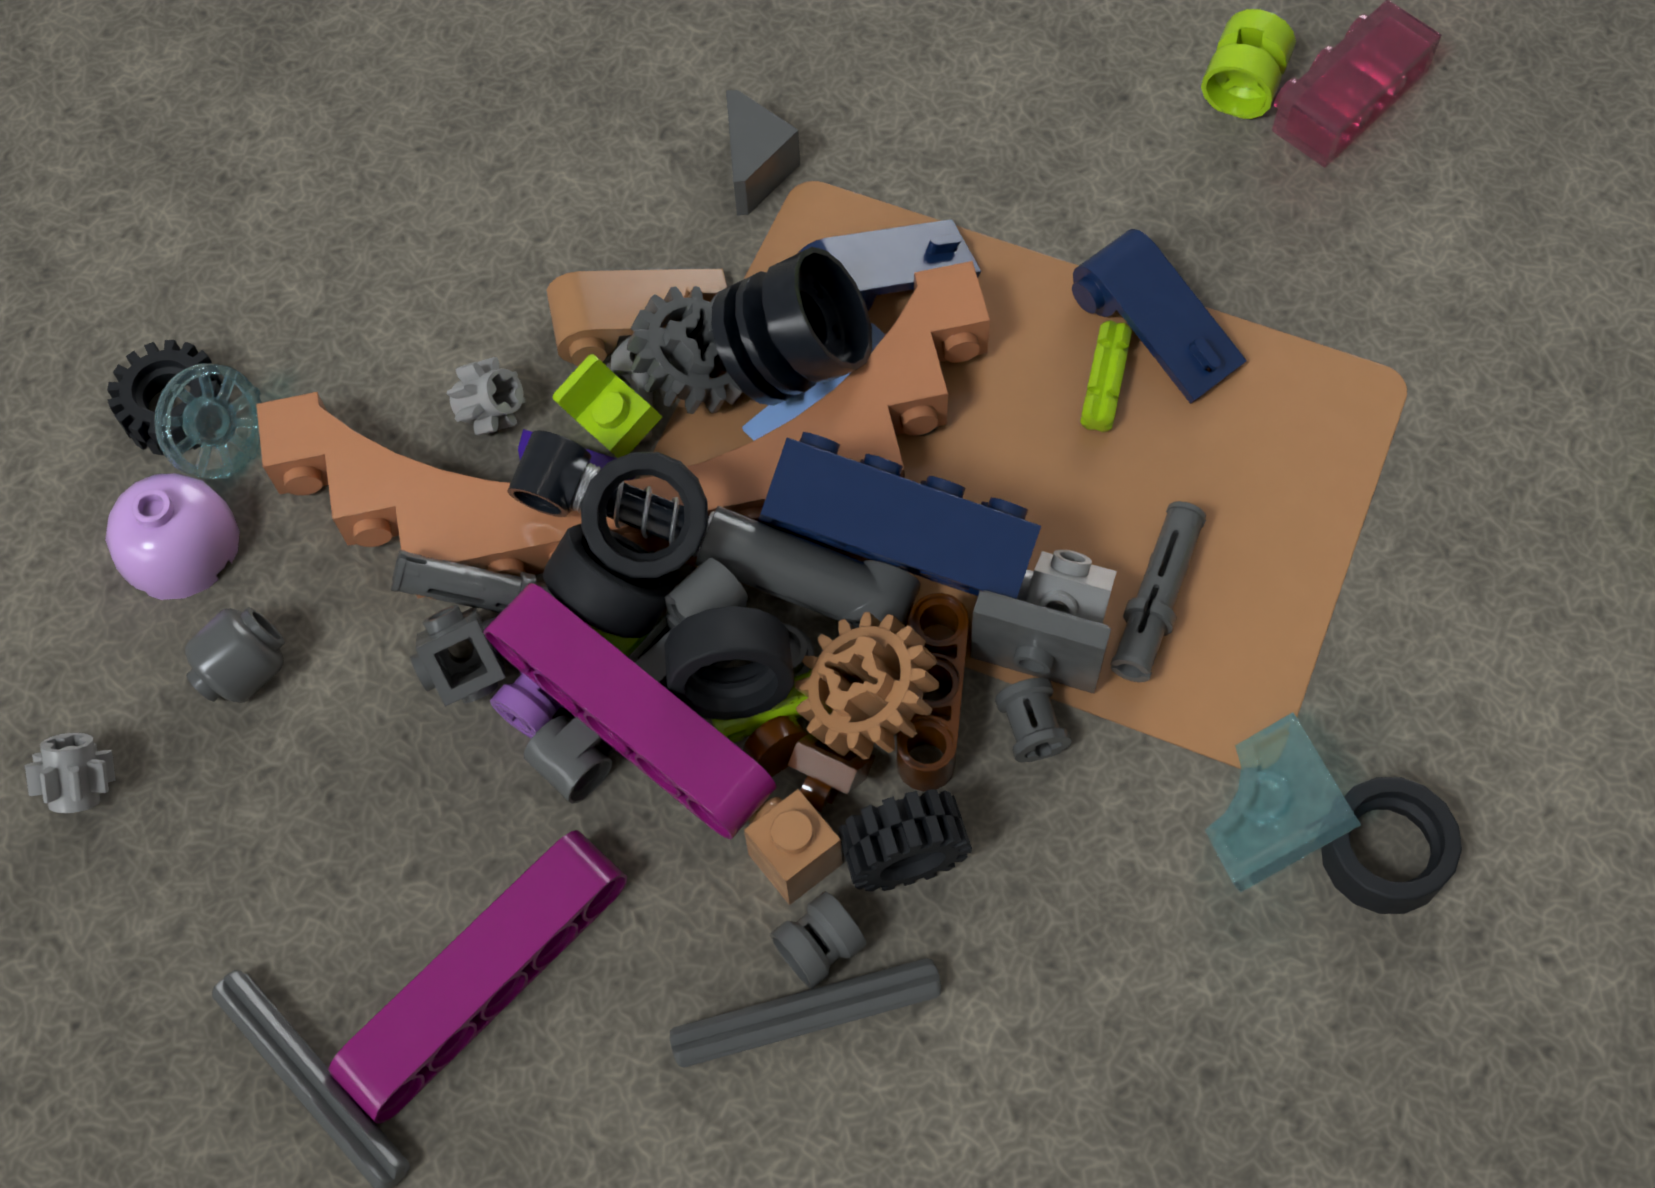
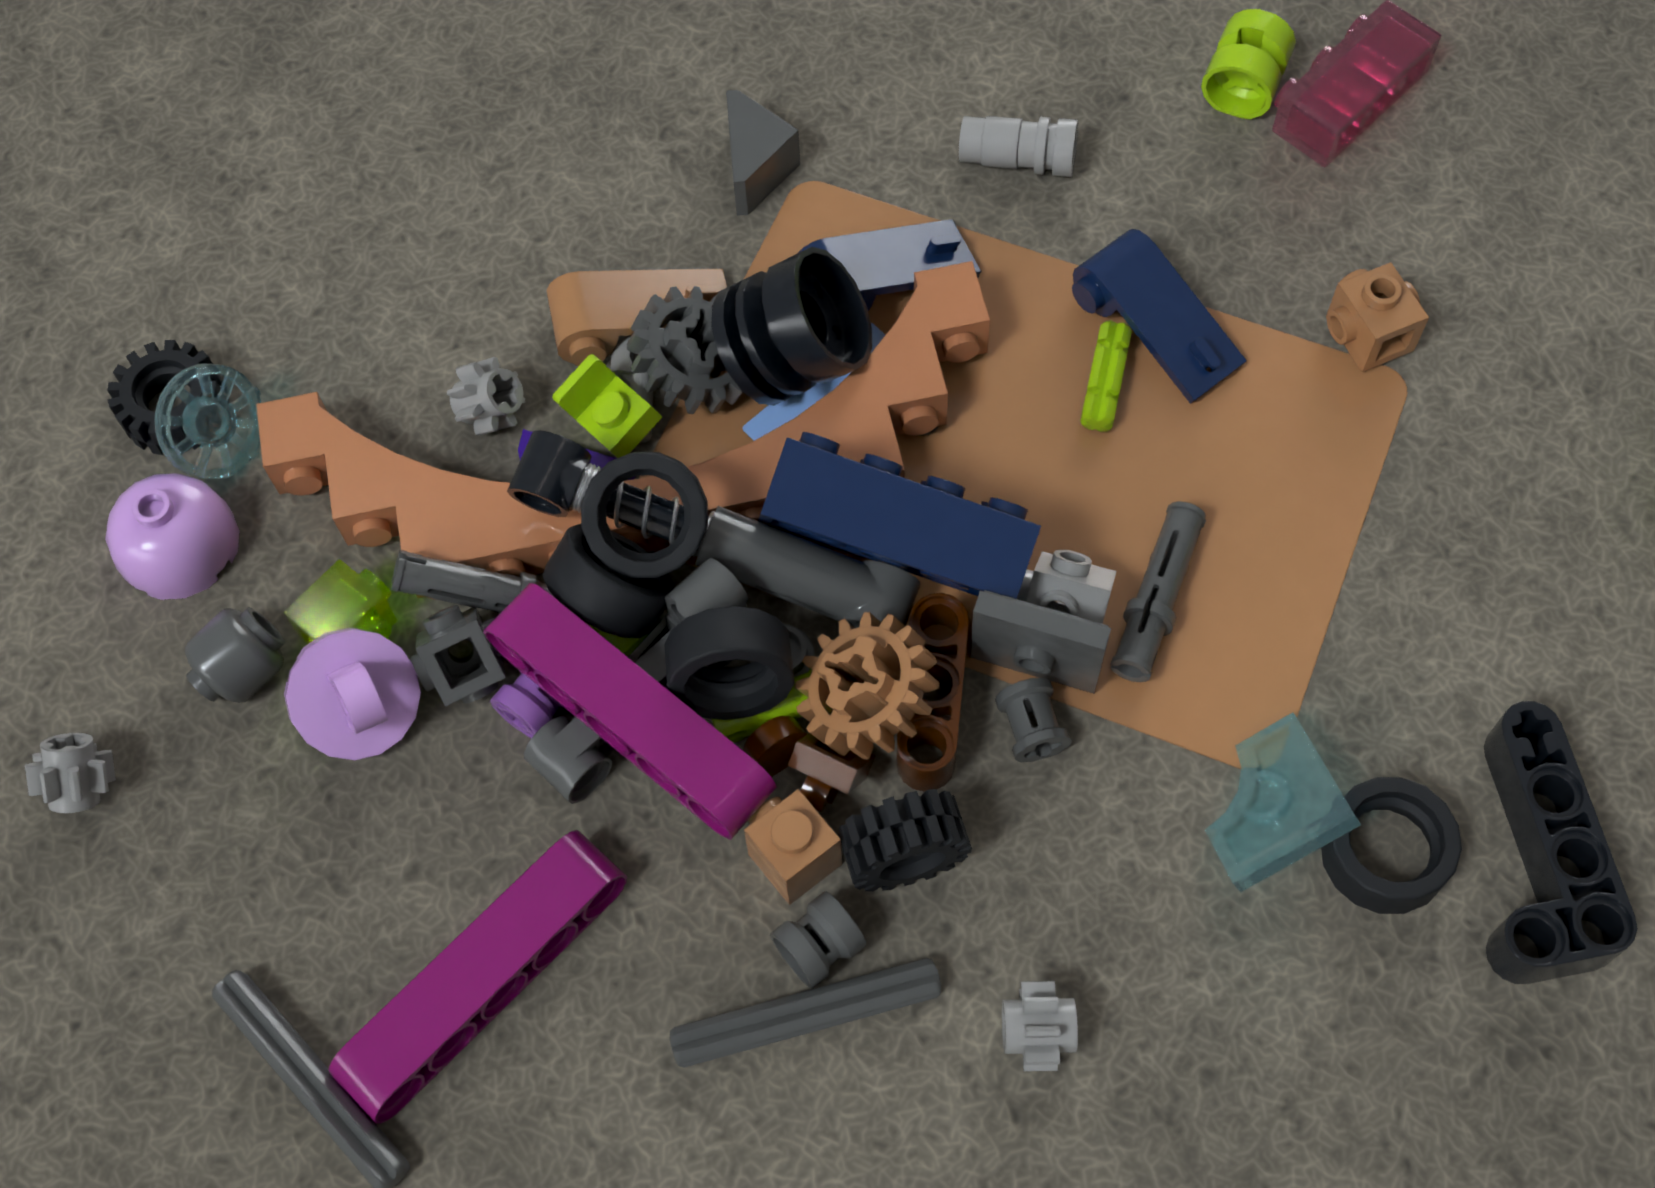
none -> clear neon green brick [283,559,398,644]
none -> lavender tile [284,627,421,760]
none -> light grey axle [959,116,1079,177]
none -> light grey gear [1002,981,1078,1071]
none -> medium nougat brick [1326,262,1429,372]
none -> black beam [1484,701,1638,984]

